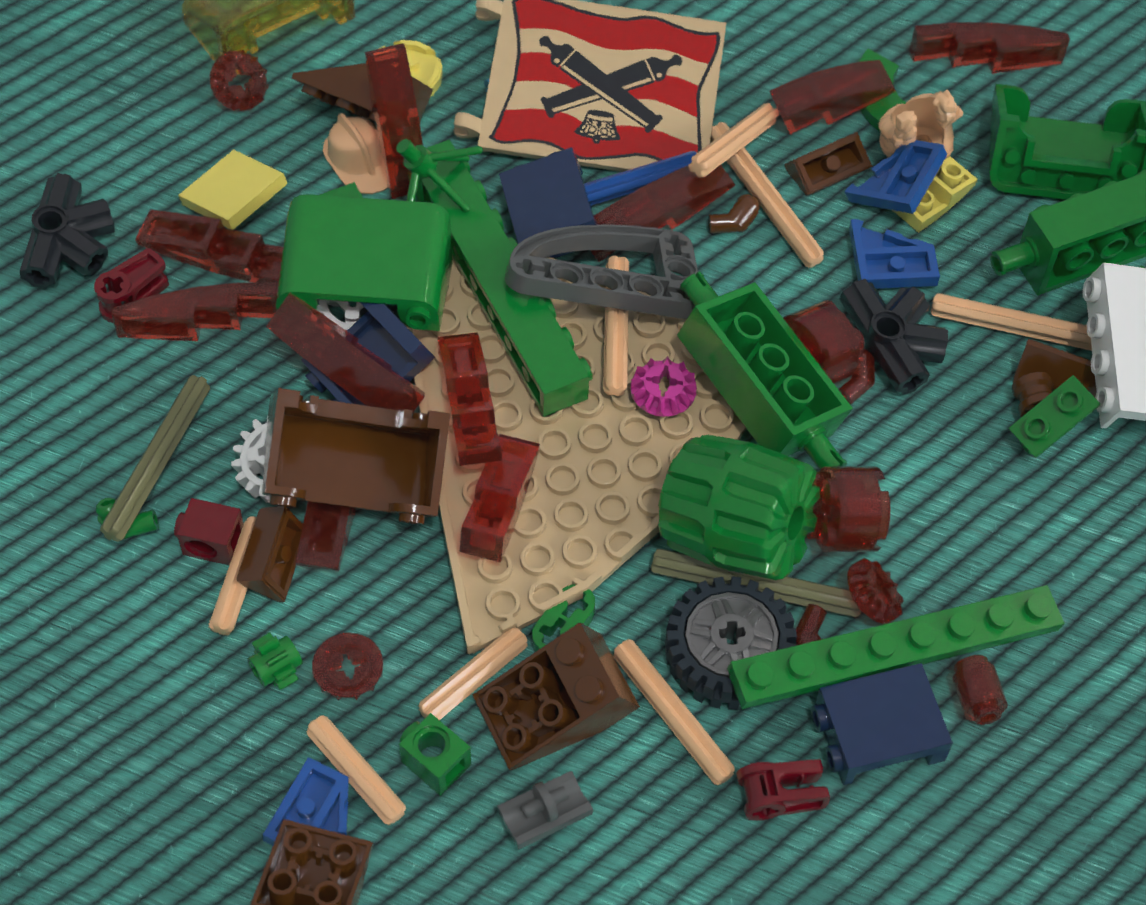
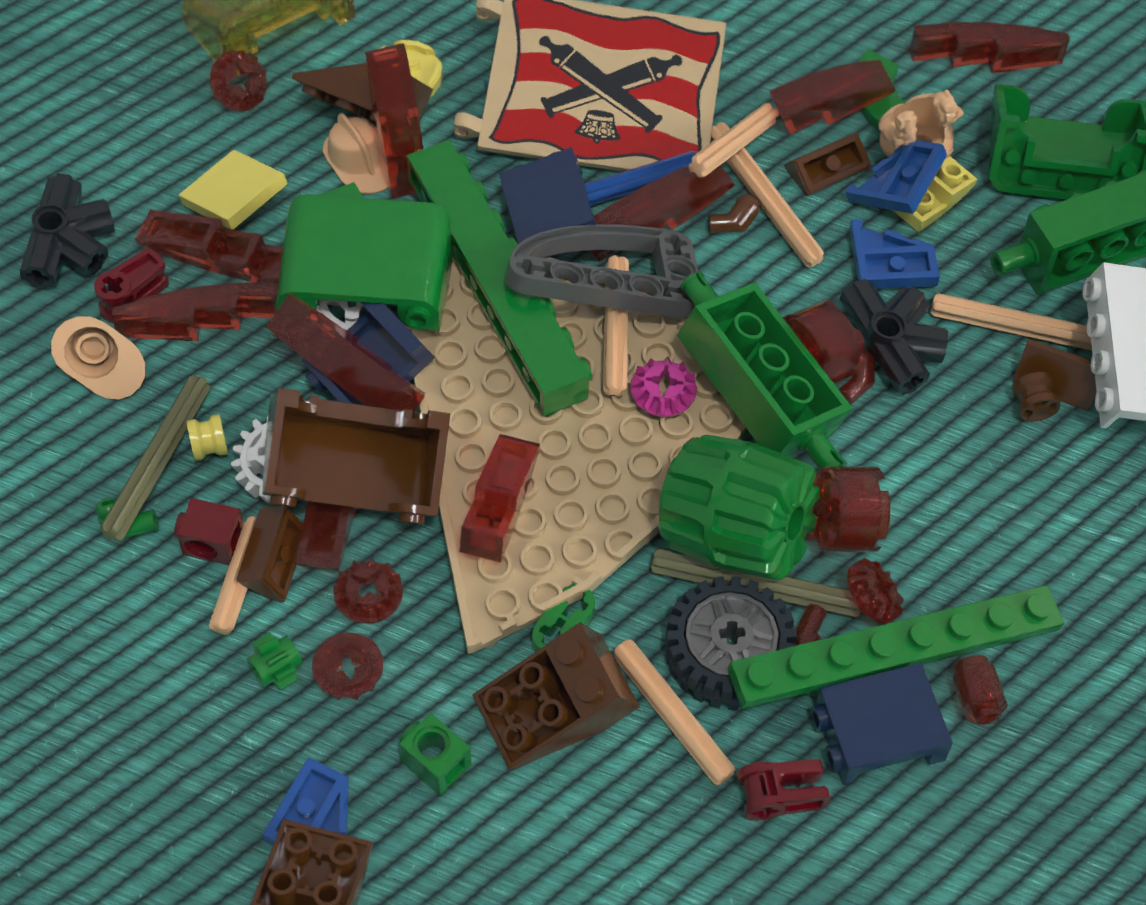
light nougat axle [307,715,406,825] -> none
green plant [396,139,483,212] -> none
light nougat axle [418,627,528,720] -> none
clear red slope [437,332,502,466] -> none
dark grey hips [497,770,593,850] -> none
green hinge [1008,375,1101,459] -> none
none -> light nougat piece [51,316,145,399]
none -> light yellow wheel [186,414,228,461]
none -> clear red gear [333,557,403,624]

